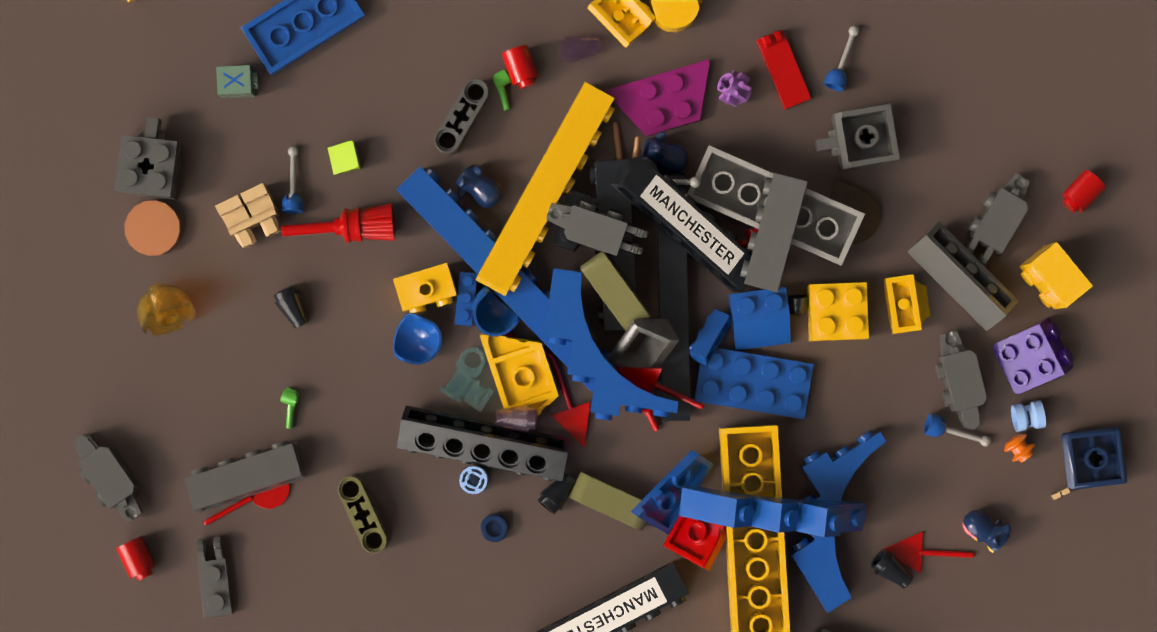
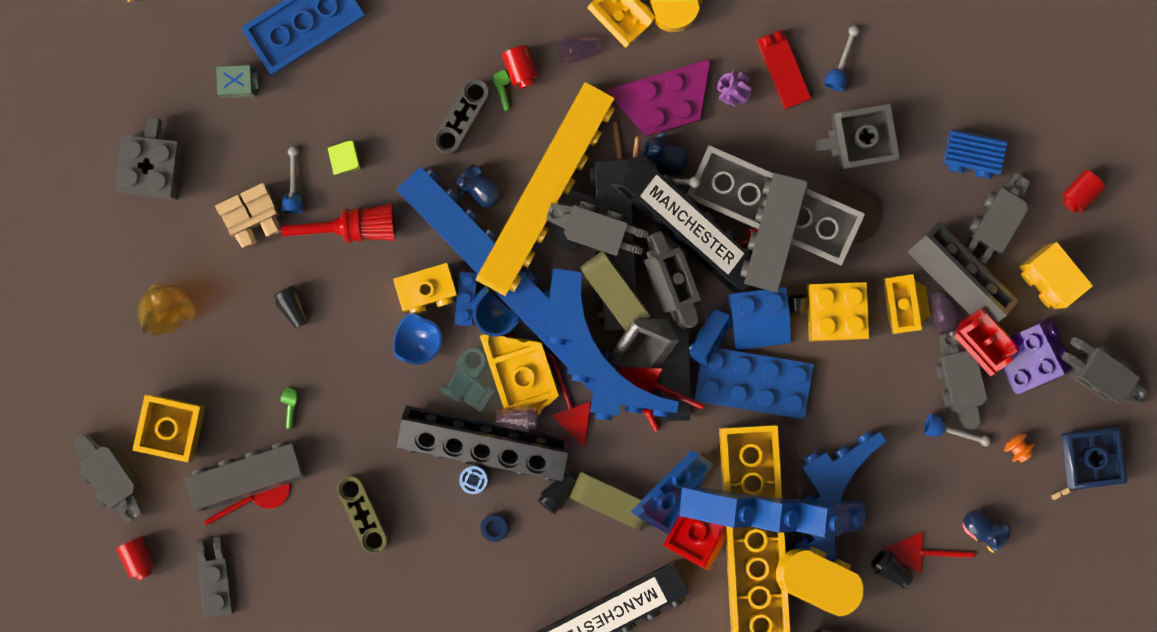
nougat tile [124,200,181,256] -> none
light blue wheel [1011,400,1046,432] -> none
none -> yellow brick [133,395,206,462]
none -> dark grey hinge [643,231,701,329]
none -> yellow brick [776,546,863,616]
none -> cone [930,291,961,334]
none -> blue brick [942,130,1007,180]
none -> red hinge [954,307,1020,376]
none -> dark grey hinge [1061,337,1147,406]

